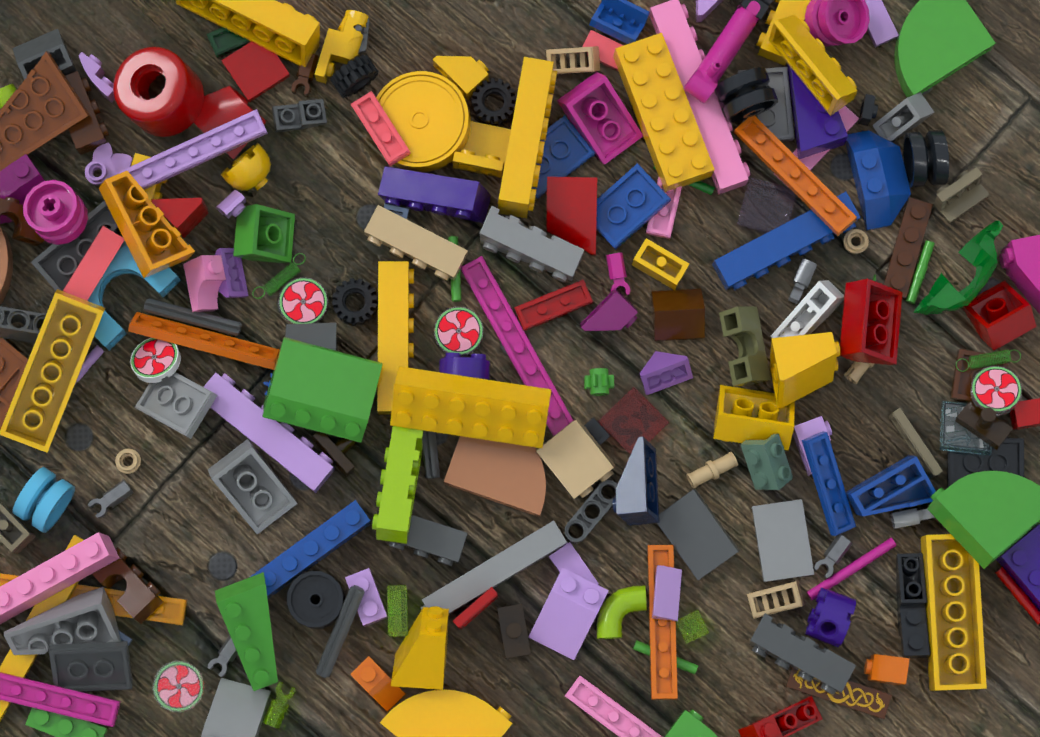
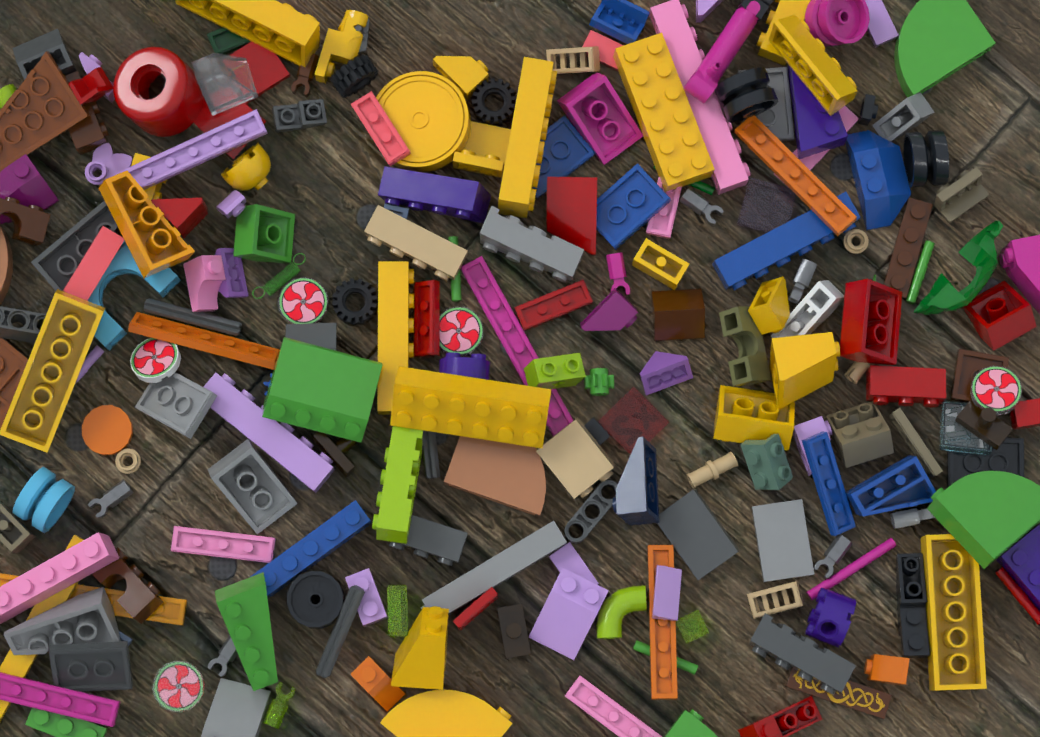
dark pink wheel [23,180,88,245] -> none
bright green piece [956,350,1021,372] -> none
none -> red panel [68,67,113,105]
none -> orange tile [82,405,133,456]
none -> bright pink tile [171,526,276,563]
none -> clear slope [191,53,258,116]
none -> red tile [414,280,440,358]
none -> lime brick [524,353,586,389]
none -> flat silver bar [680,187,724,226]
none -> yellow slope [748,277,790,335]
none -> dark tan slope [826,401,894,468]
none -> red brick [866,365,946,408]

